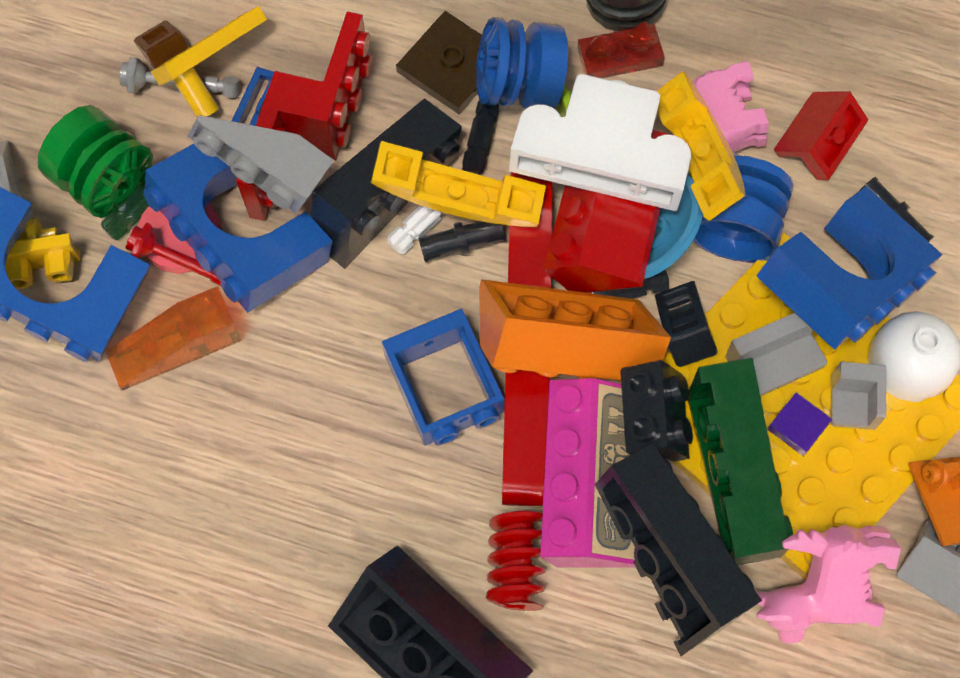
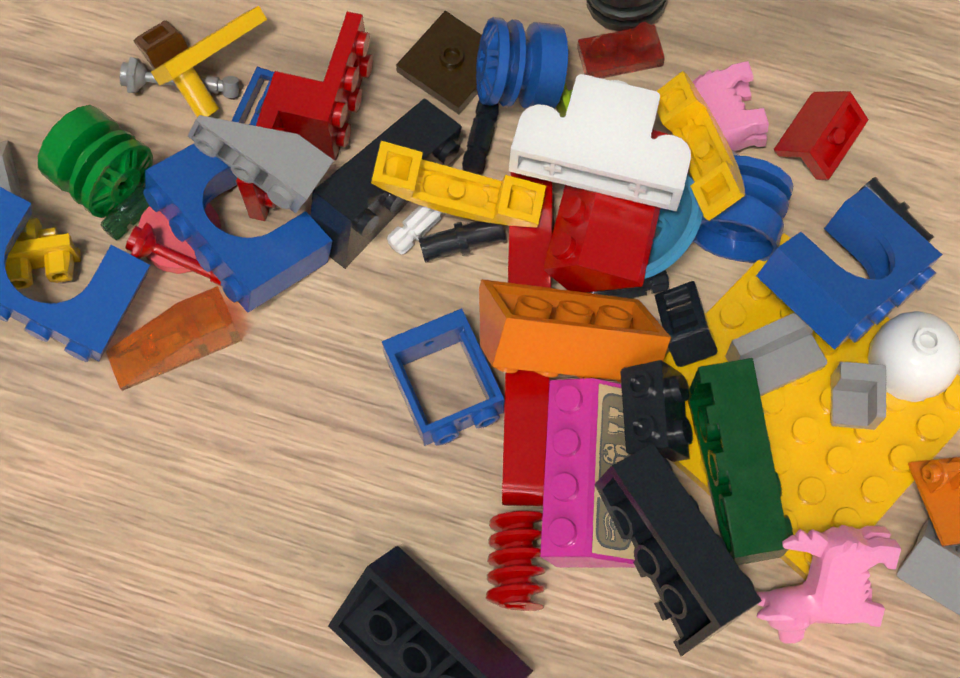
dark purple tile [767,392,833,457] -> none

